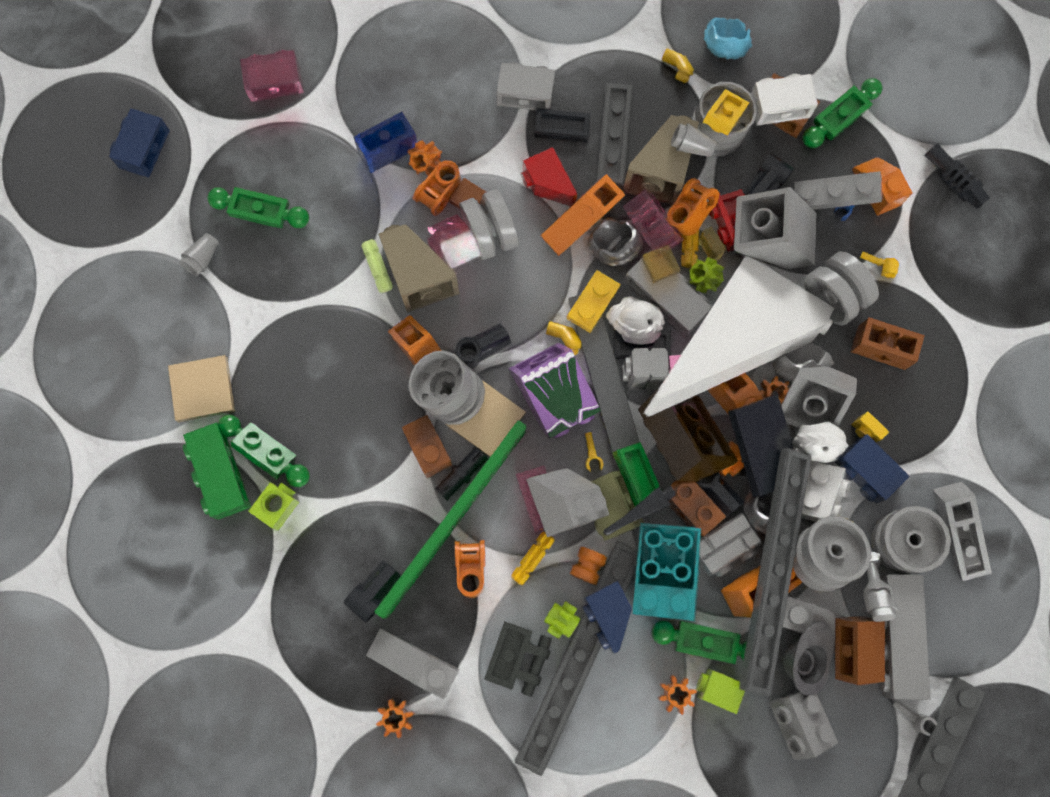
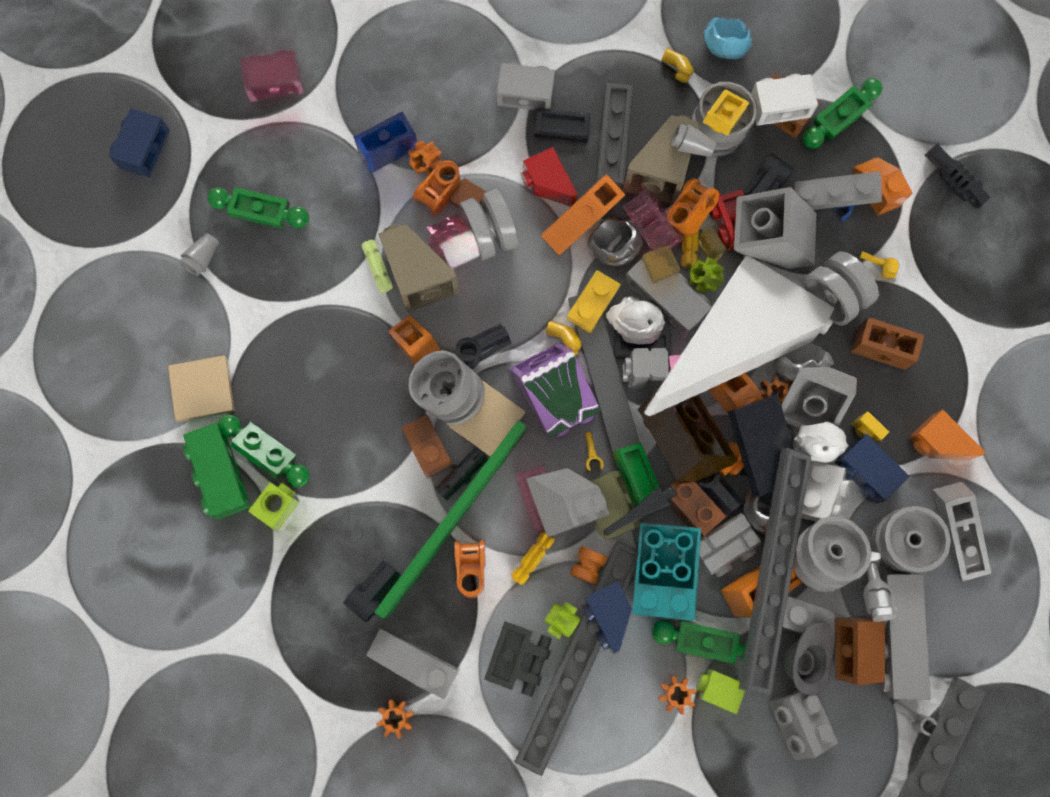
none -> orange slope [909,410,985,460]

